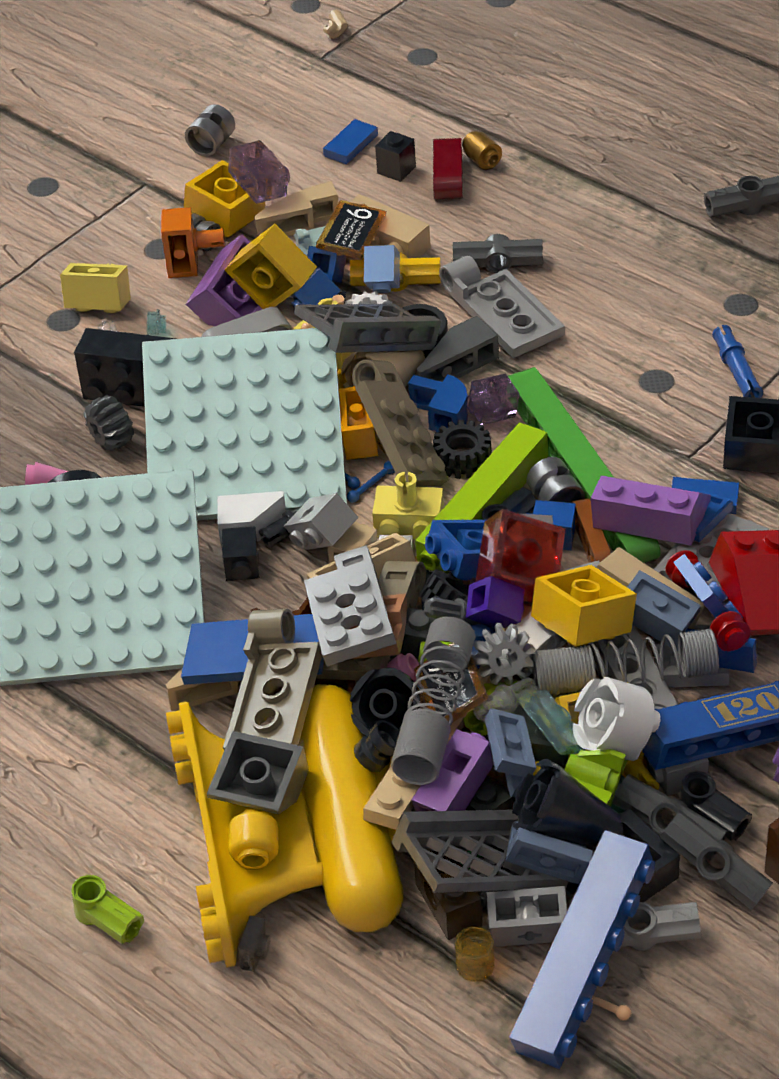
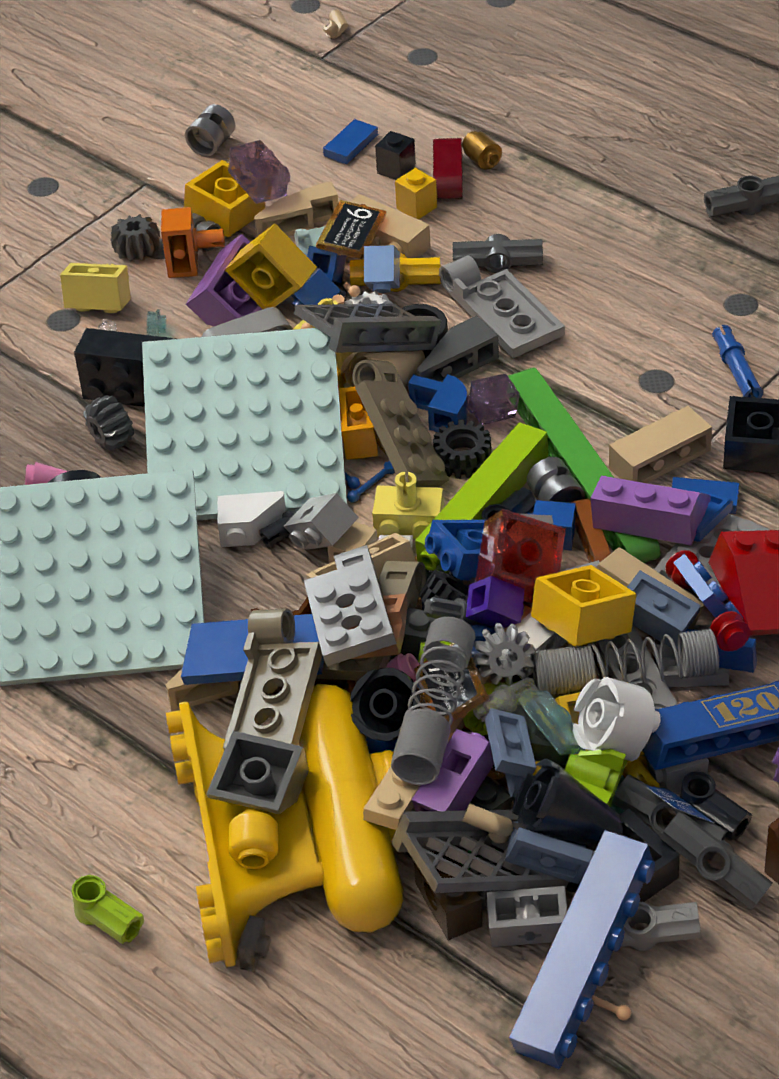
black brick [222,526,260,581] -> none
black wheel [354,720,400,773] -> none
clear yellow wheel [455,927,495,982] -> none
none -> dark grey gear [110,214,160,261]
none -> light nougat hinge [343,281,360,297]
none -> yellow brick [395,168,437,220]
none -> tan arm [462,804,513,844]
none -> tan brick [609,406,712,483]
none -> blue sticker [646,786,714,823]

